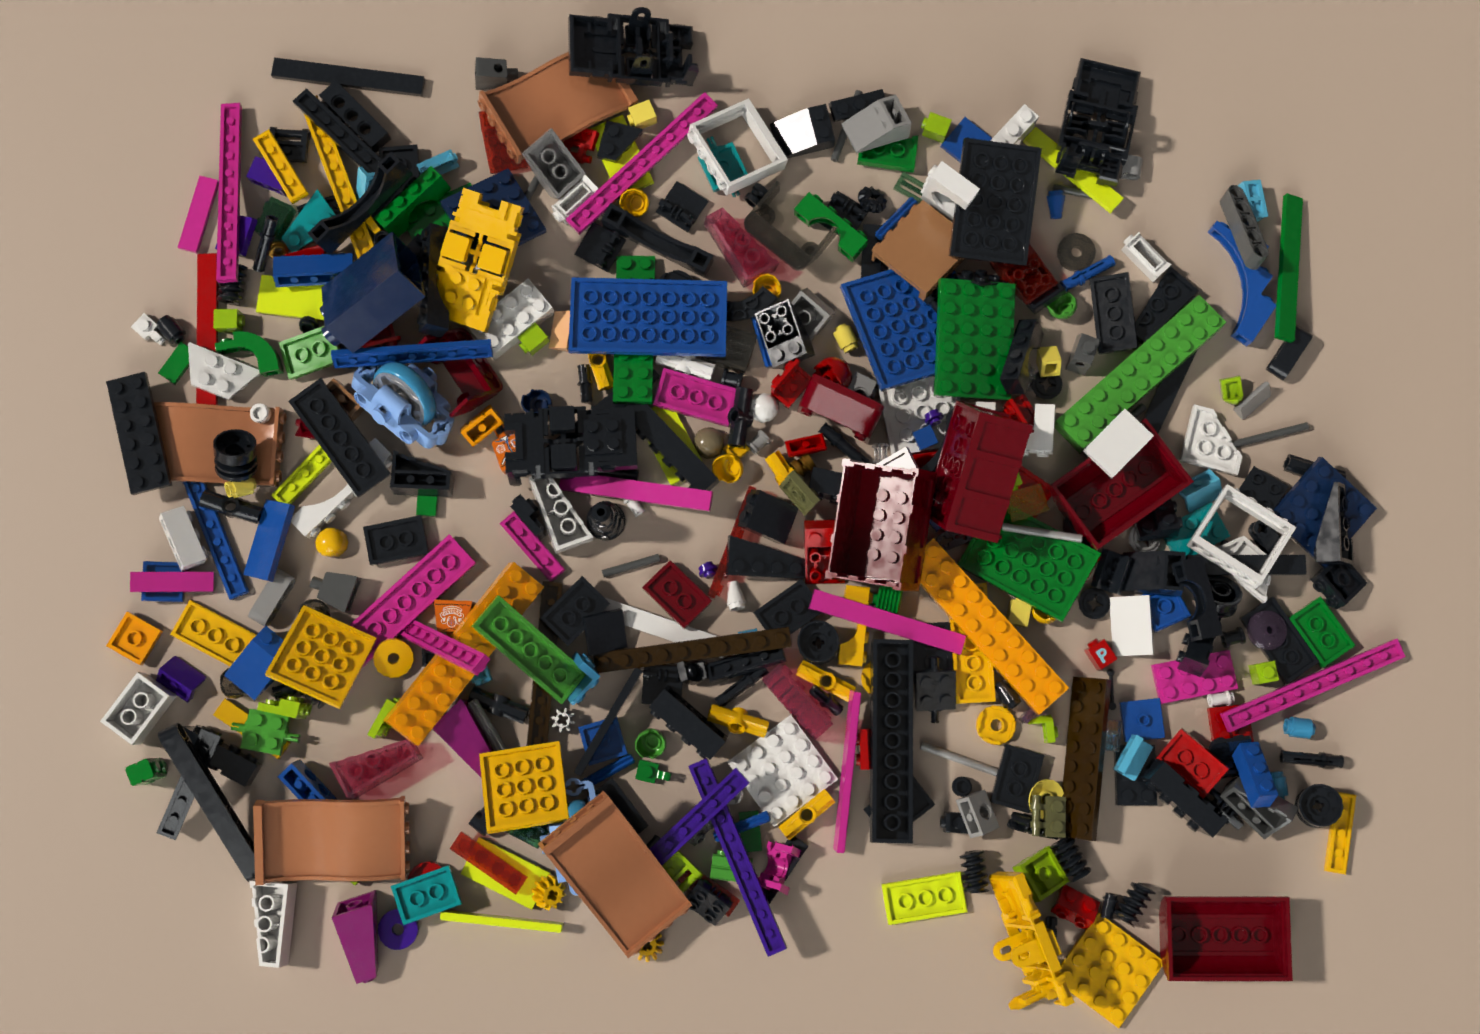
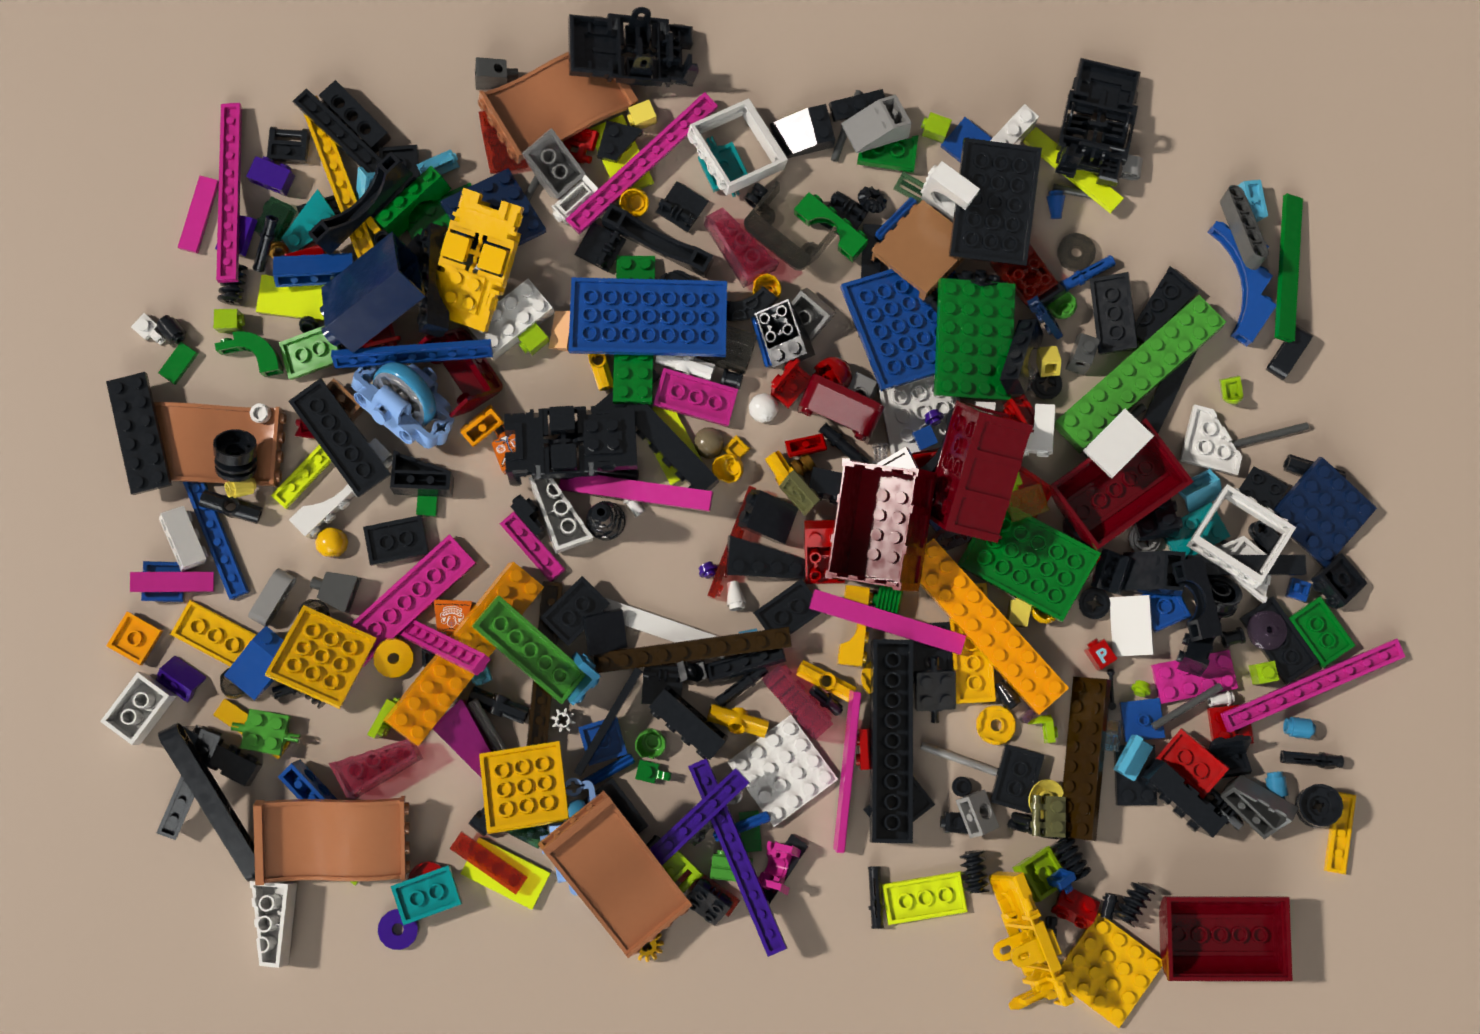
green brick [125,758,168,786] -> none
white wing [188,342,261,400] -> none
red tile [196,253,218,405] -> none
blue tile [243,499,295,582] -> none
yellow tile [253,129,309,204] -> none
lime plate [257,695,312,719] -> none
black tile [271,57,425,97] -> none
magenta slope [332,890,378,984] -> none
neon yellow tile [440,910,564,933] -> none
dark blue hair [521,389,552,413] -> none
yellow gear [531,874,567,910] -> none
black axle [577,364,593,404] -> none
dark grey bar [602,554,660,577] -> none
dark red plate [642,560,712,629] -> none
black piece [727,387,754,448] -> none
light grey bush [746,430,771,455] -> none
yellow piece [778,789,835,840] -> none
black wheel [797,620,839,665] -> none
light yellow brick [833,323,859,354] -> none
light grey piece [1002,523,1083,543] -> none
white window [1121,232,1172,282] -> none
blue brick [1232,742,1279,808] -> none
light grey slope [1234,381,1271,420] -> none
black wedge [1314,482,1354,565] -> none
none -> black pin [868,866,885,929]
none -> dark blue hinge [1027,295,1063,340]
none -> blue tile [1046,868,1076,894]
none -> lime plate [1131,680,1151,697]
none -> dark grey piece [1151,683,1223,730]
none -> blue tile [1285,577,1312,603]

